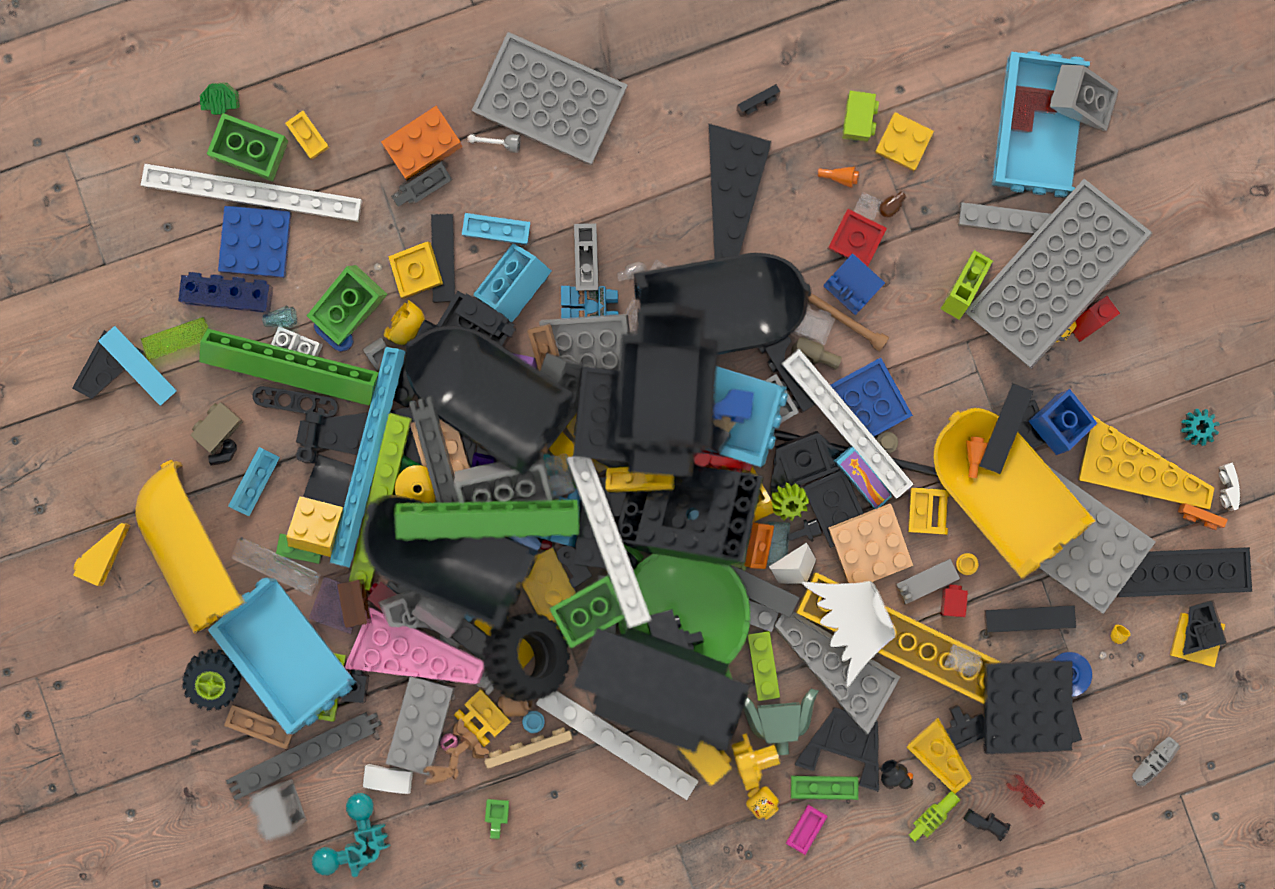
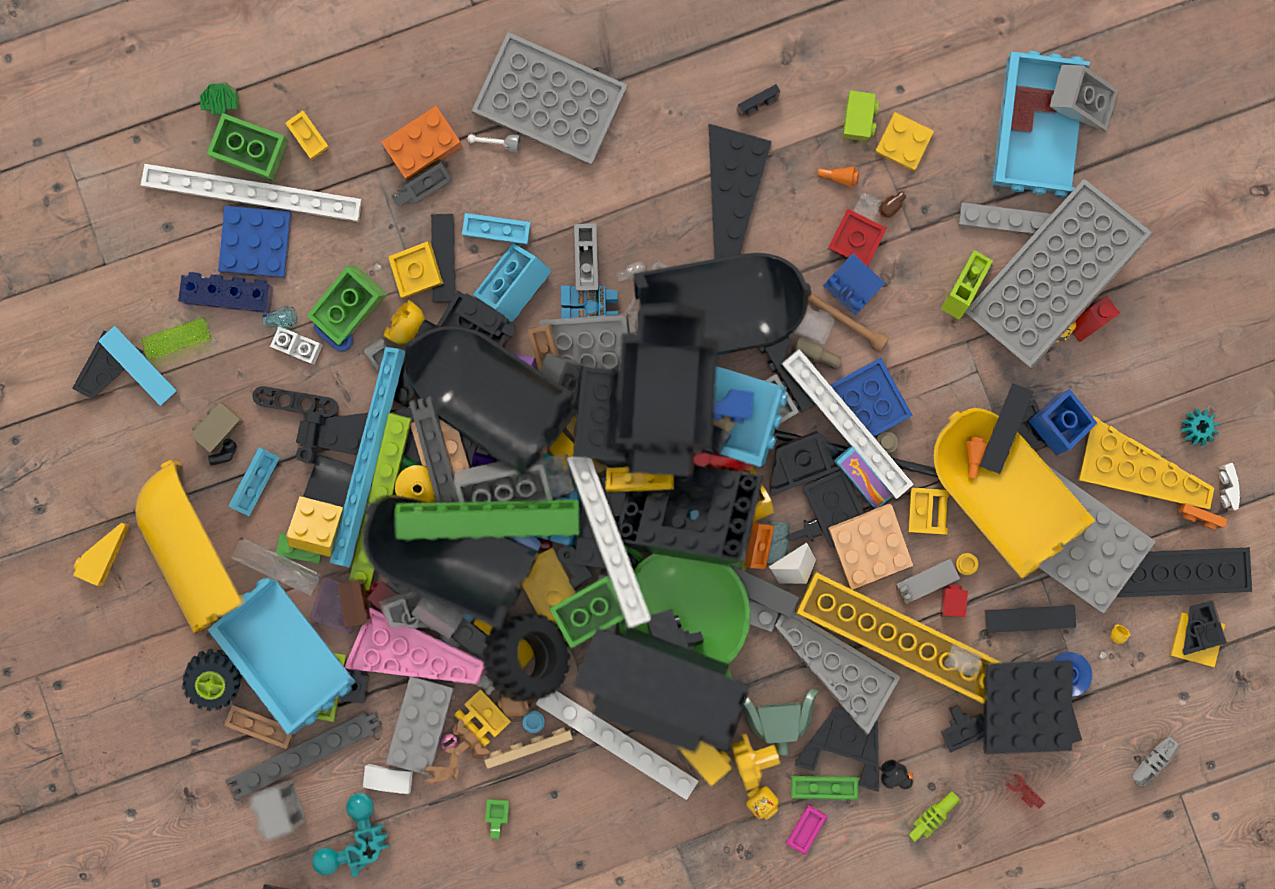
bright green brick [199,329,379,406] -> none
lime plate [747,631,780,701] -> none
lime gear [771,482,809,521] -> none
white piece [802,581,895,687] -> none
yellow wing [907,718,972,794] -> none
black connector [963,808,1011,841] -> none

